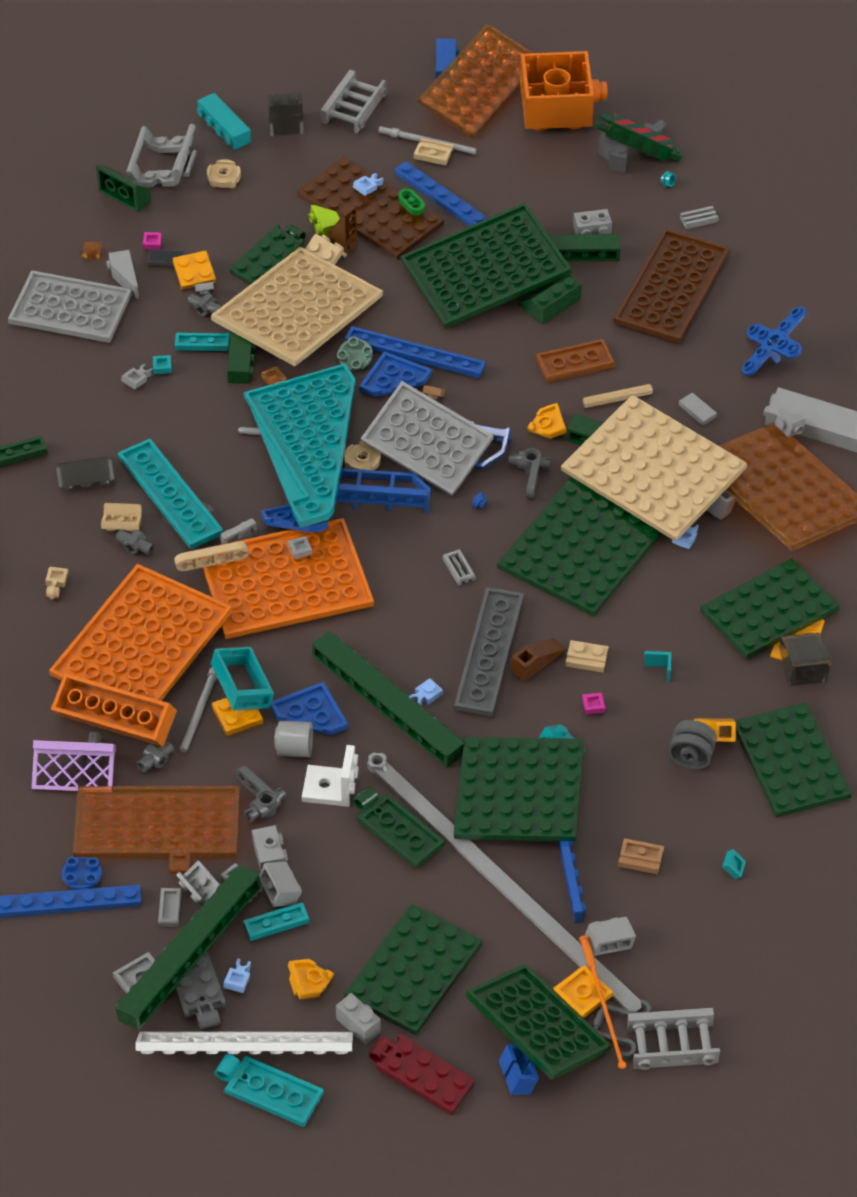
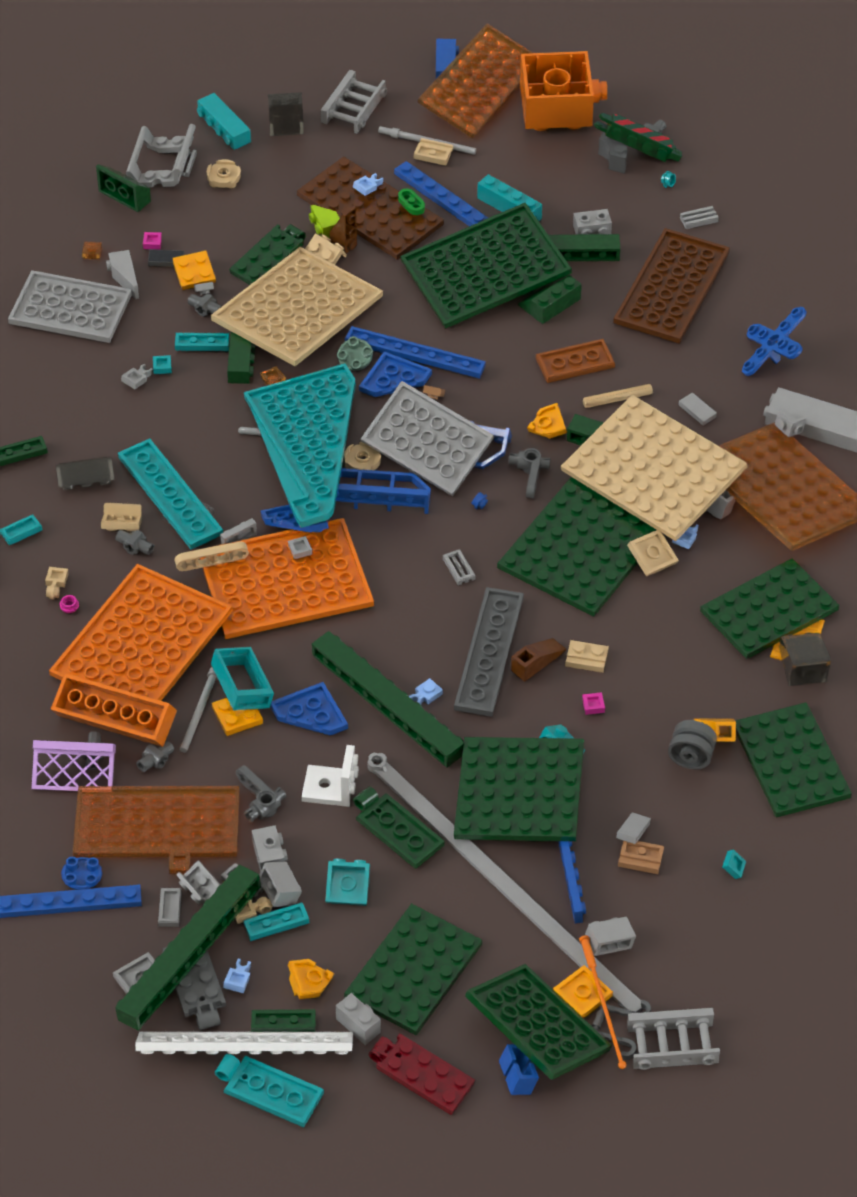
light grey piece [274,721,313,757] -> none
teal bracket [644,651,671,682] -> none
none -> teal plate [0,514,42,546]
none -> dark pink plate [60,595,79,613]
none -> tan plate [235,897,272,924]
none -> dark green plate [251,1009,316,1032]
none -> teal plate [325,858,370,906]
none -> teal brick [477,174,542,221]
none -> light grey tile [616,812,651,844]
none -> tan plate [627,530,679,577]

